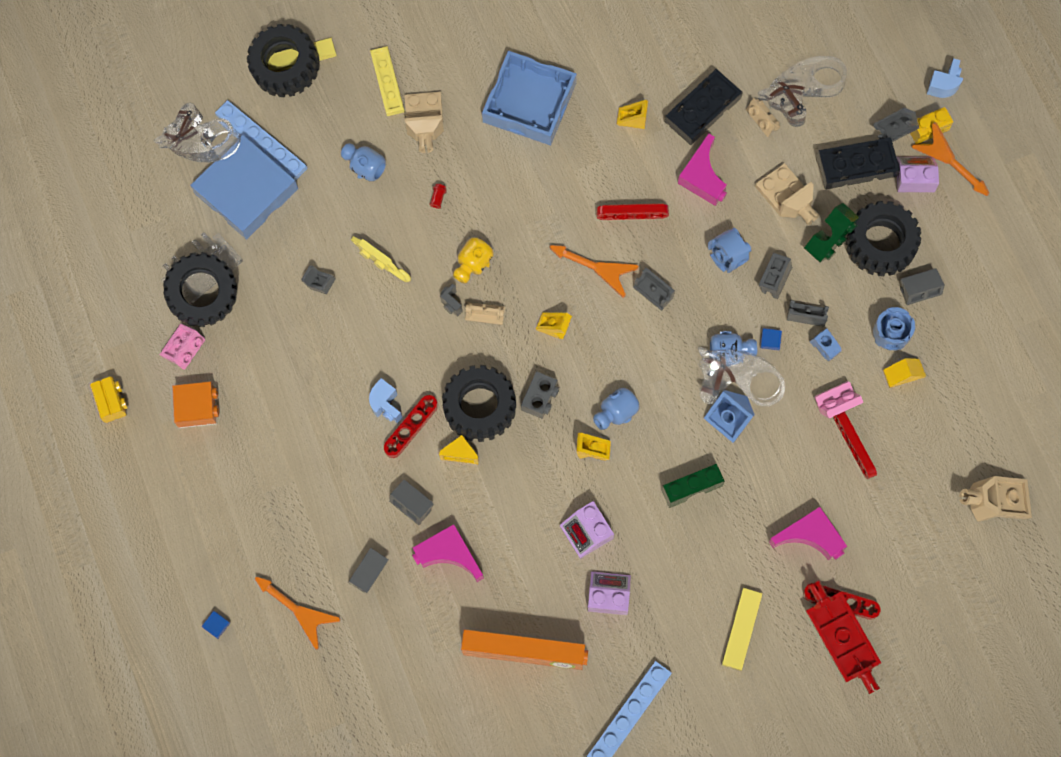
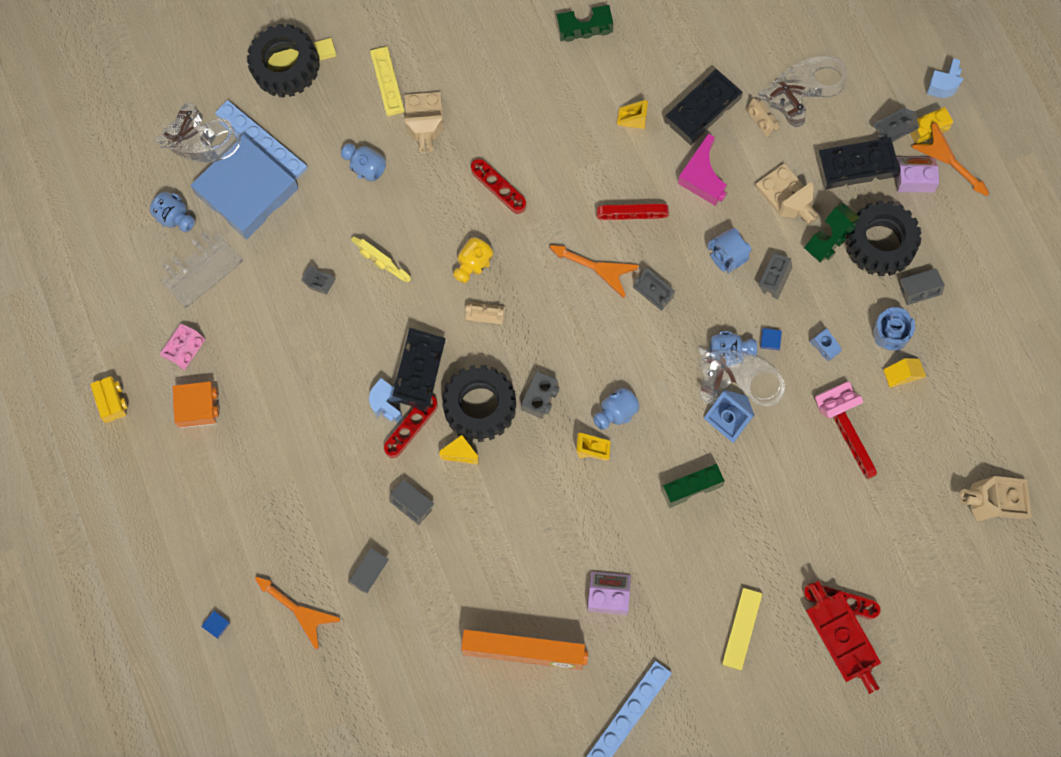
black tyre [163,252,237,327] -> none
dark pink arch [412,524,484,582] -> none
red pin [429,184,447,209] -> none
dark grey bracket [440,284,463,317] -> none
medium blue tile [482,51,577,146] -> none
yellow slope [536,313,572,339] -> none
lavender slope [560,501,614,559] -> none
dark pink arch [769,507,847,560] -> none
dark grey hinge [787,300,829,327] -> none
none -> medium blue piece [149,192,195,232]
none -> black piece [389,327,446,412]
none -> red beam [471,159,526,214]
none -> dark green arch [556,5,614,42]

